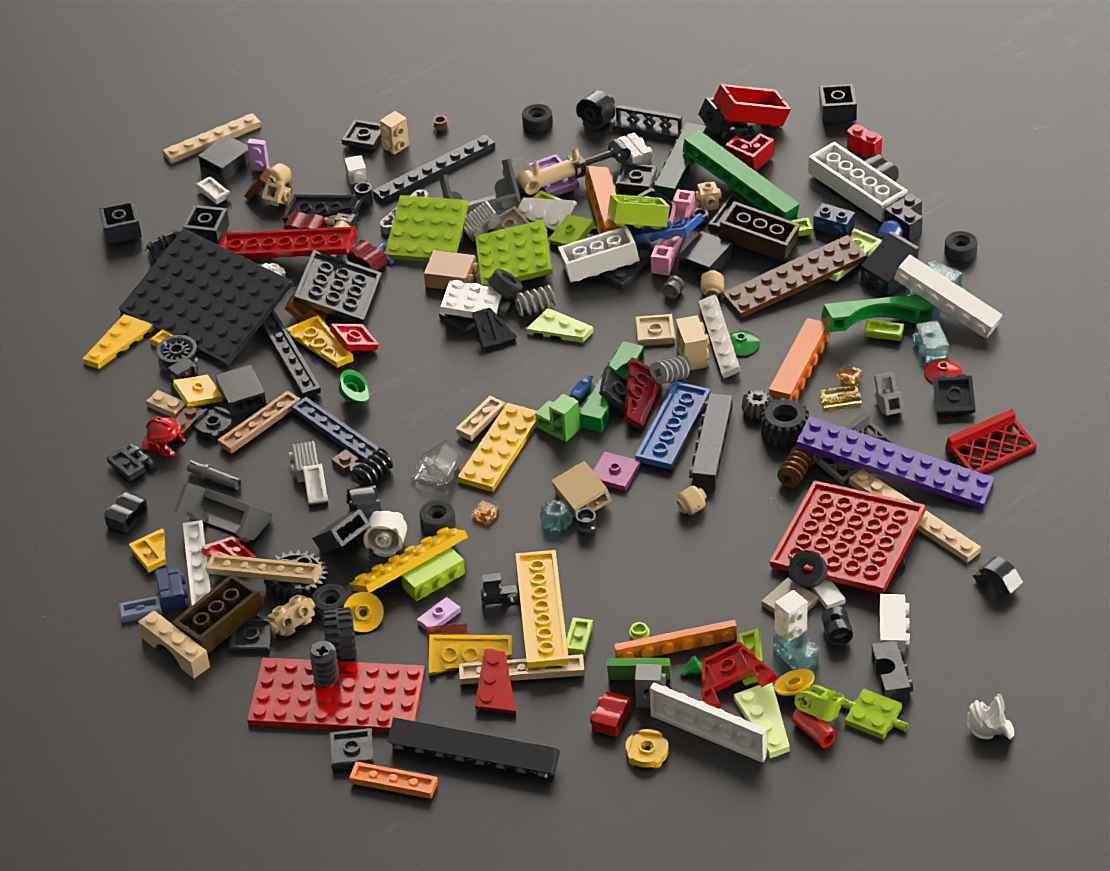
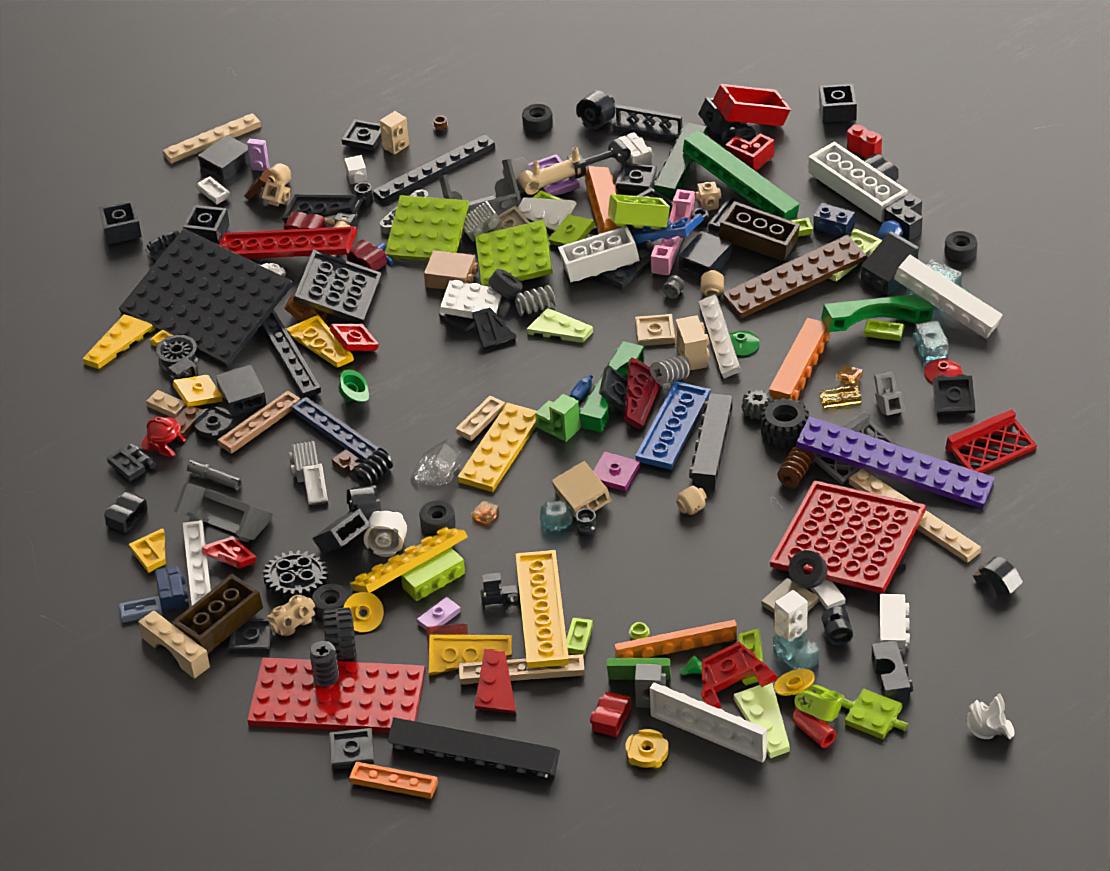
tan plate [205,554,322,584] -> none

